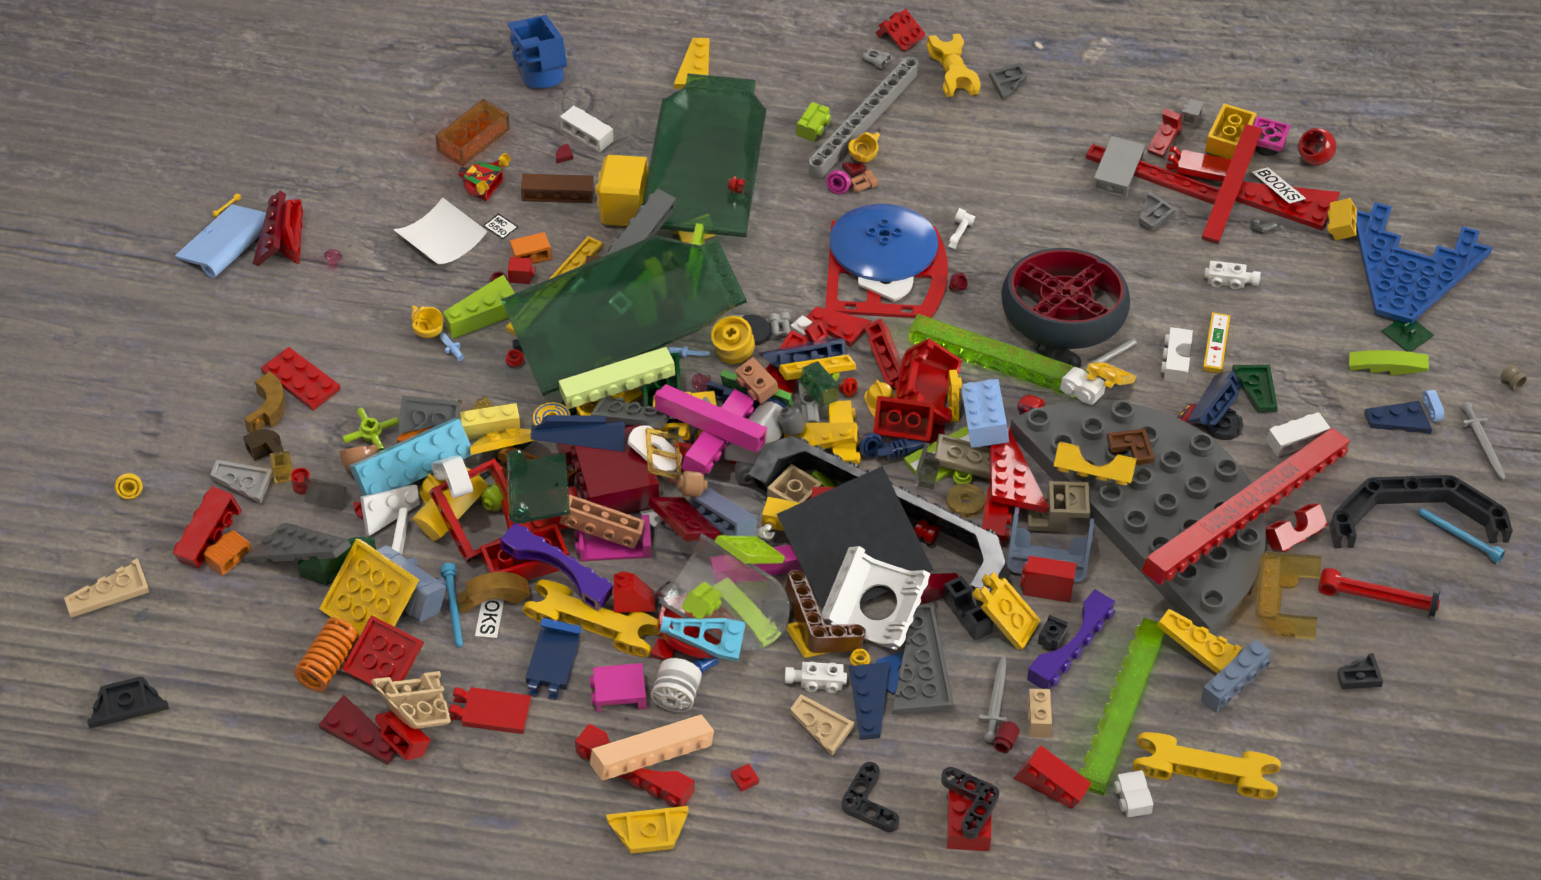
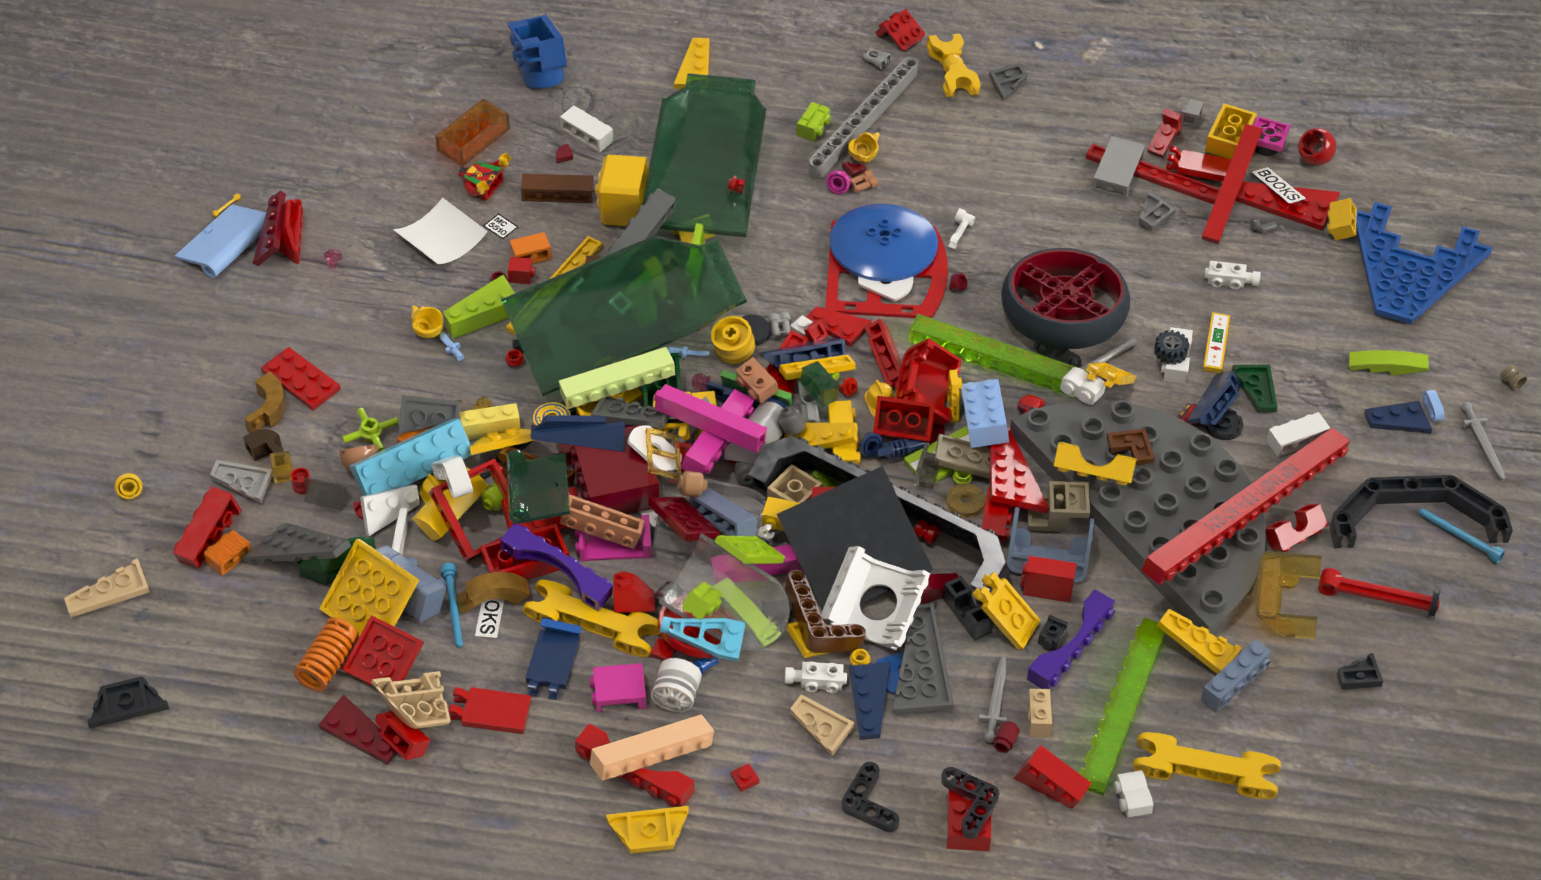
dark green piece [1382,320,1434,352] -> none
none -> black wheel [1154,330,1189,365]

